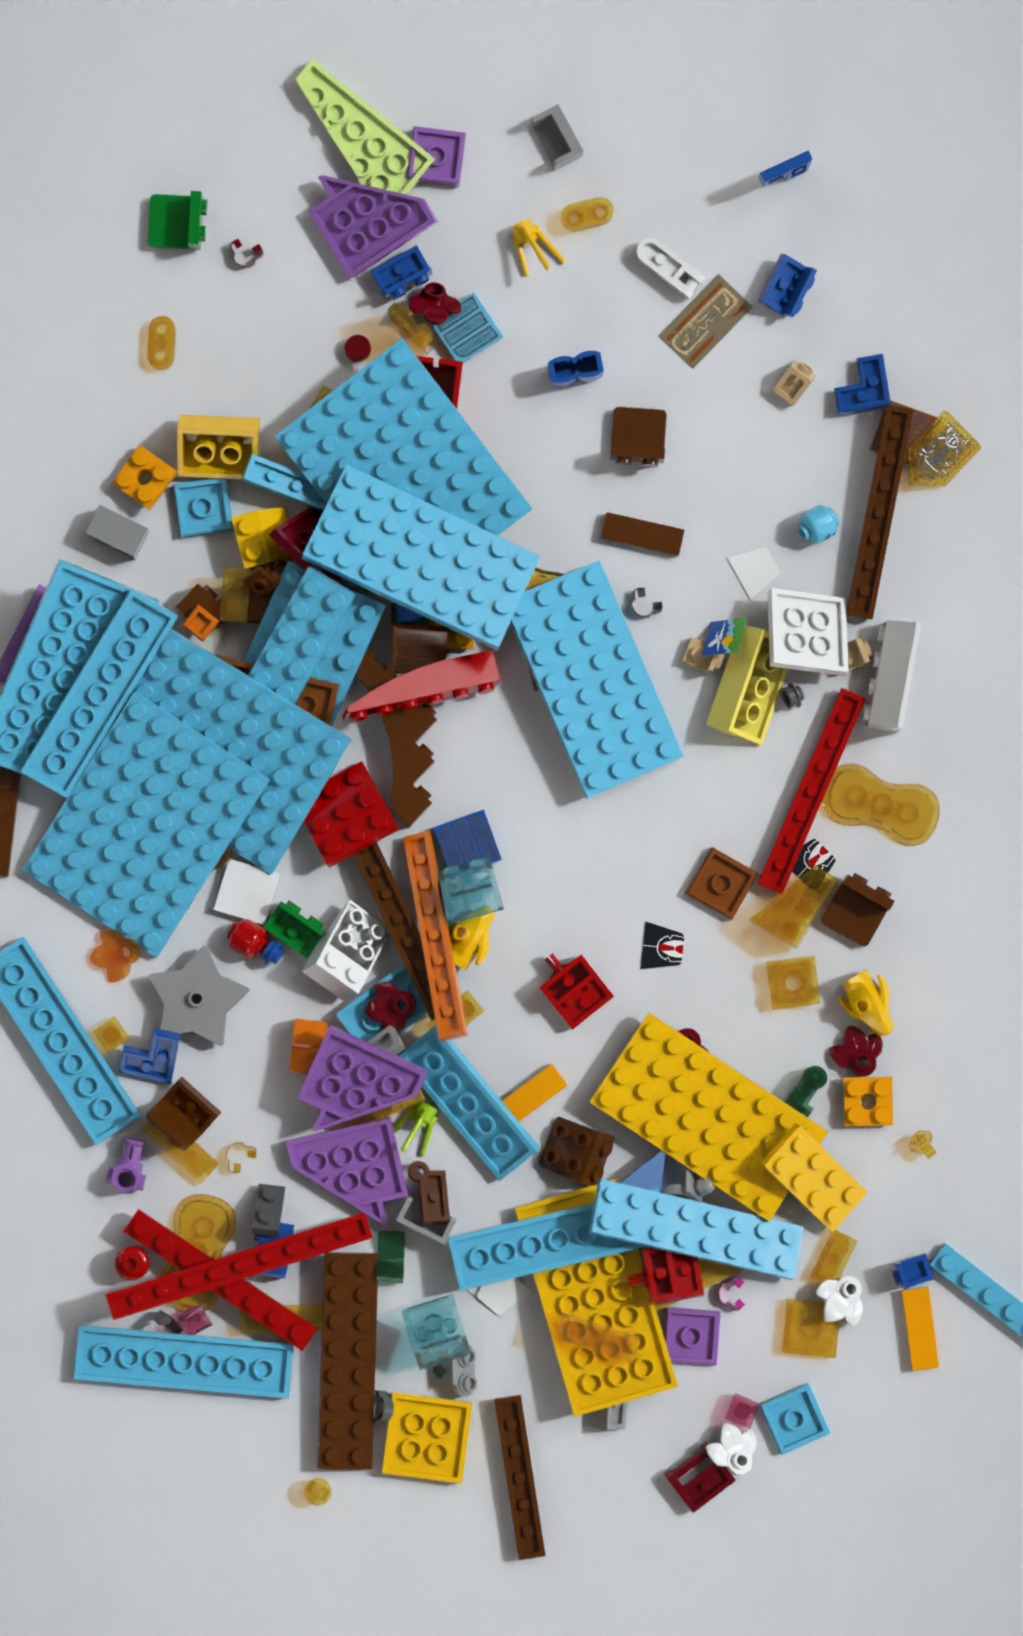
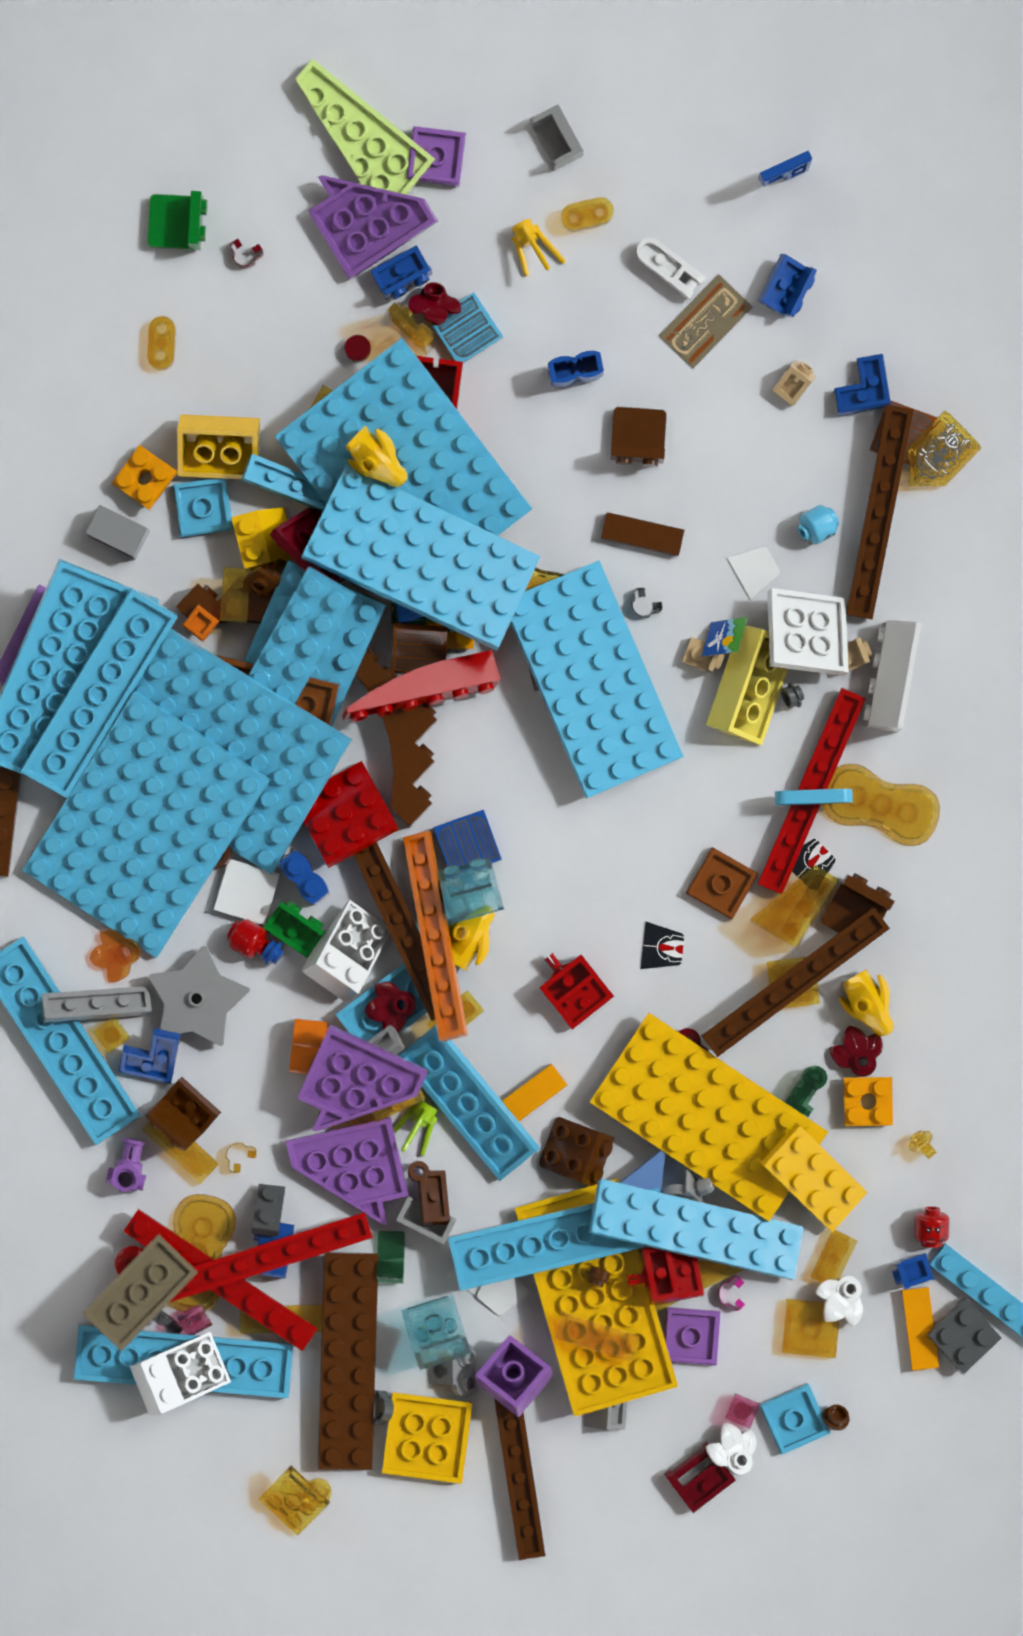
none -> light grey plate [41,986,152,1023]
none -> dark tan plate [82,1235,198,1351]
none -> white slope [129,1332,231,1416]
none -> clear yellow plate [259,1465,330,1536]
none -> blue brick [280,851,330,905]
none -> yellow animal [345,426,407,487]
none -> medium lavender brick [475,1335,553,1418]
none -> reddish brown plate [585,1265,611,1287]
none -> reddish brown plate [701,907,890,1057]
none -> medium azure beam [775,789,853,805]
none -> reddish brown plate [823,1404,850,1431]
none -> red head [914,1206,950,1248]
none -> dark grey plate [926,1298,1002,1375]

